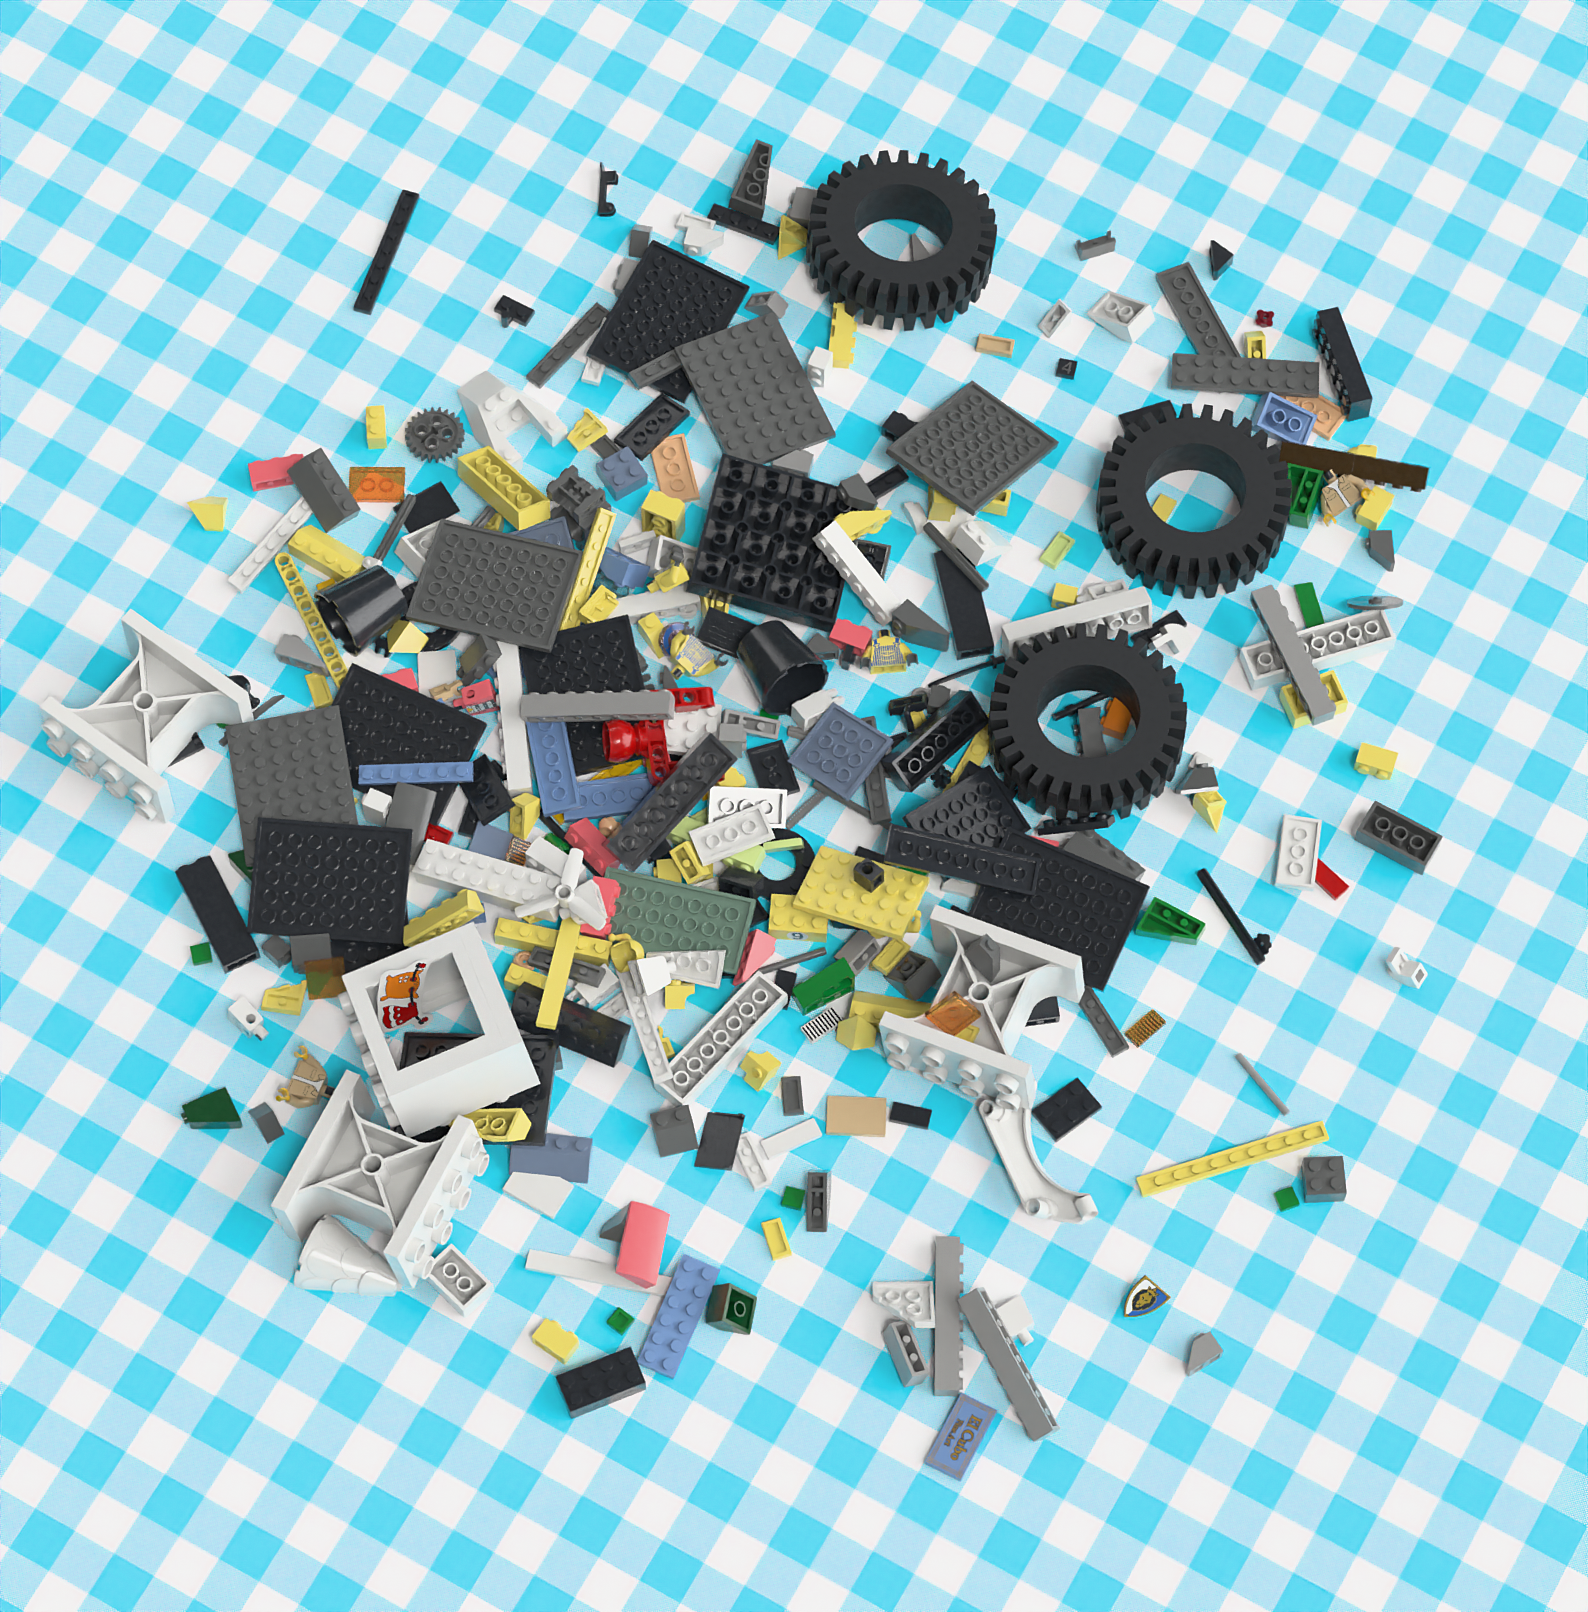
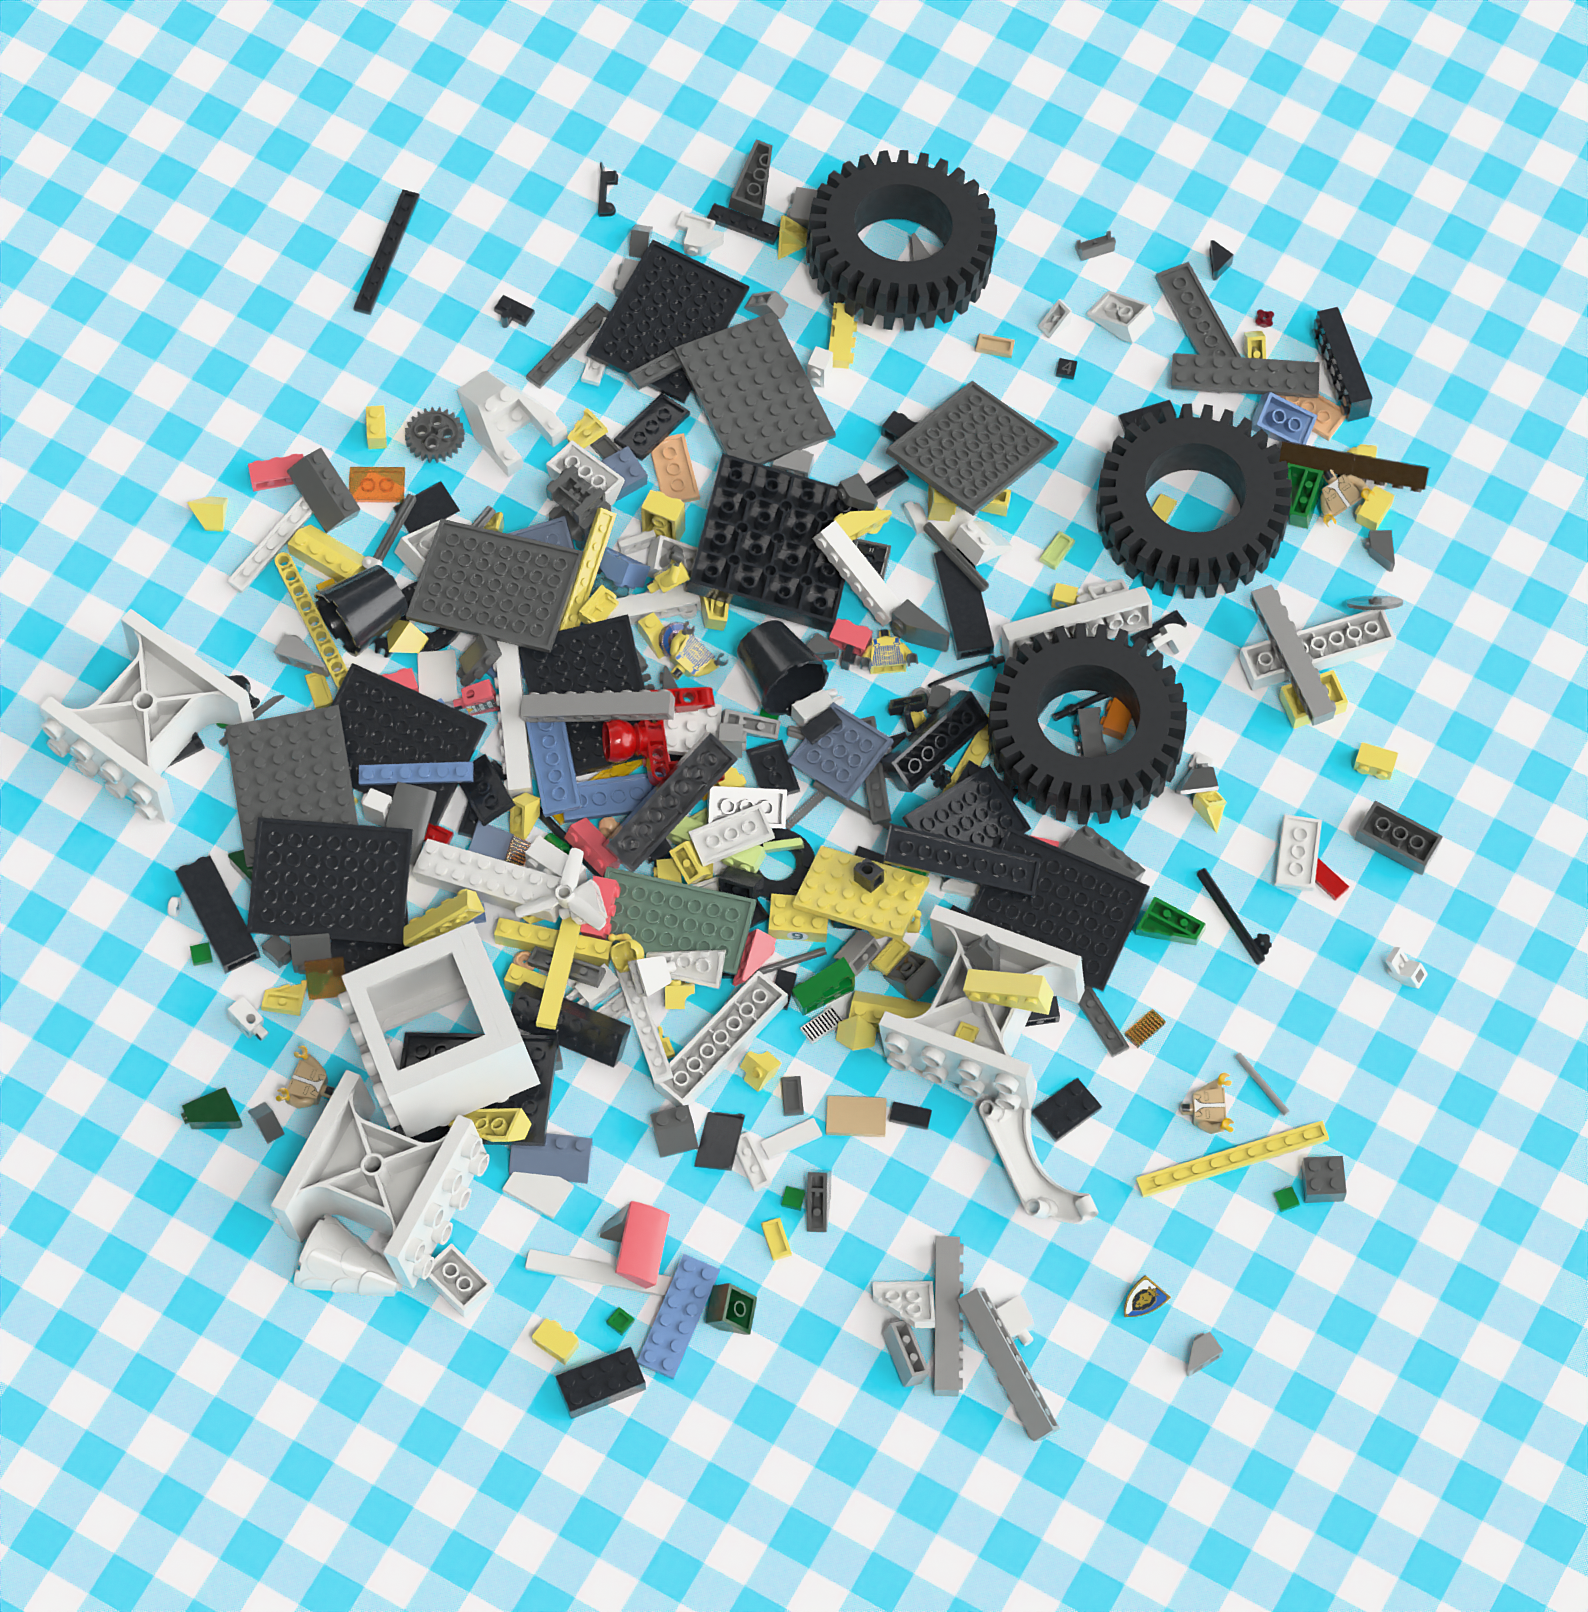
sticker [377,959,433,1032] -> none
tan plate [429,680,463,702] -> none
light yellow brick [457,446,550,531] -> none
black piece [696,606,758,659] -> none
medium blue tile [924,1392,997,1482] -> none
clear orange tile [925,991,981,1036] -> none
black plate [1037,813,1116,836] -> none
green tile [1294,582,1325,629] -> none
none -> white tile [168,897,181,917]
none -> white slope [546,440,625,506]
none -> black tile [800,707,843,745]
none -> light yellow wedge [963,969,1054,1015]
none -> tan torso [1181,1072,1235,1134]

